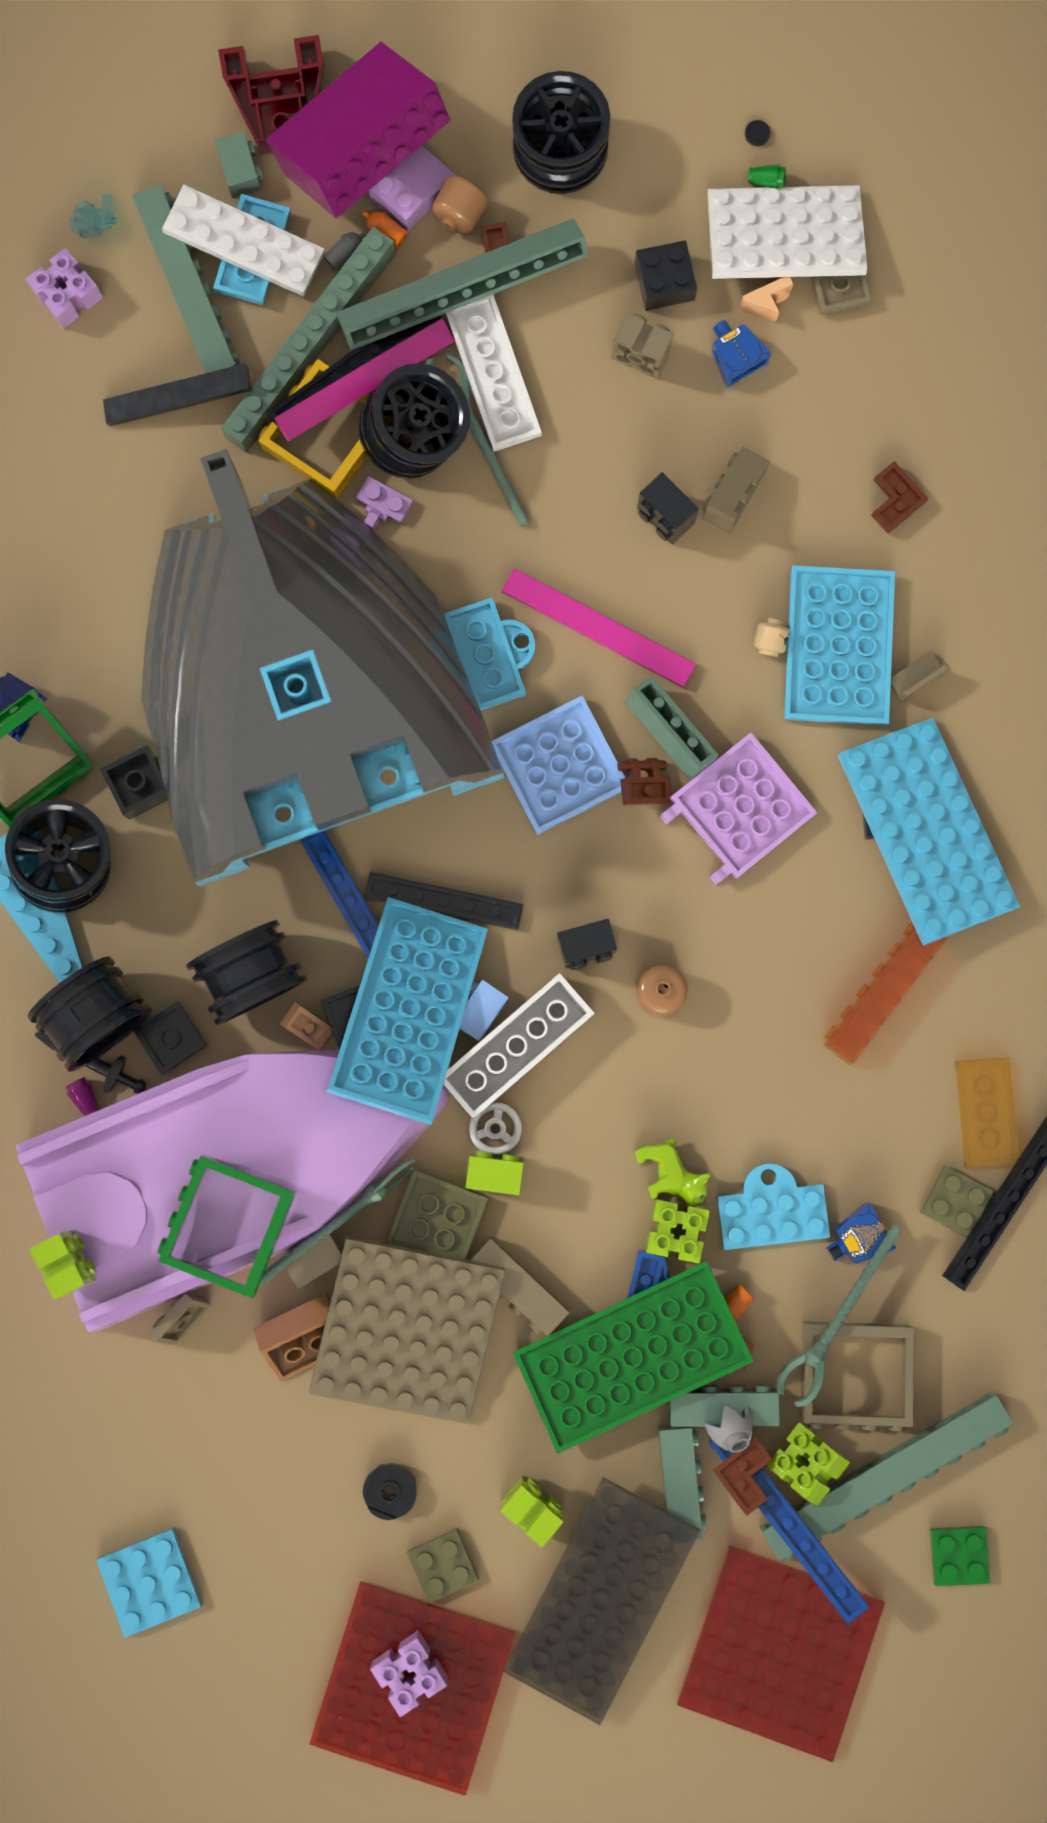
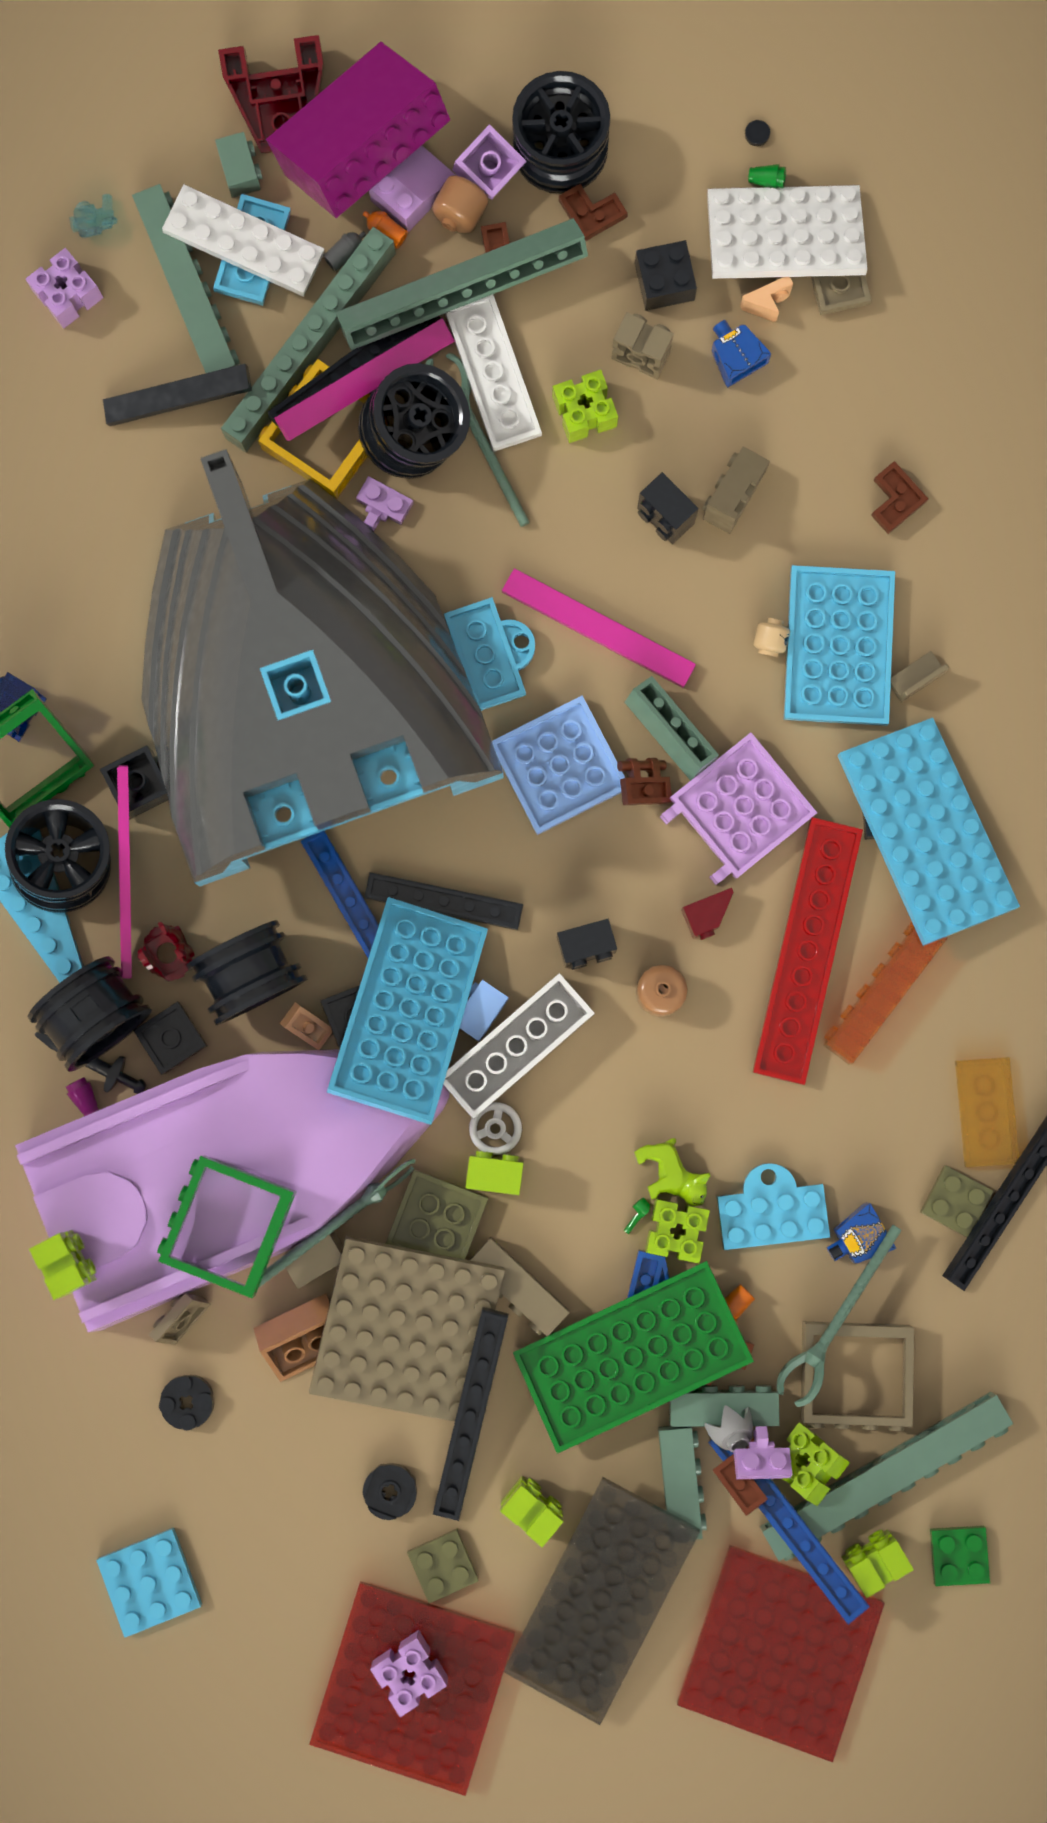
none -> dark pink tile [117,765,132,979]
none -> dark red piece [138,922,195,982]
none -> black plate [159,1375,214,1431]
none -> black tile [433,1307,509,1521]
none -> lavender slope [453,124,526,199]
none -> lime brick [552,369,618,443]
none -> copper plate [558,184,628,241]
none -> green hand [624,1198,650,1234]
none -> dark red slope [681,887,734,940]
none -> lavender hinge [734,1426,792,1479]
none -> red plate [752,817,863,1085]
none -> lime brick [841,1529,914,1598]

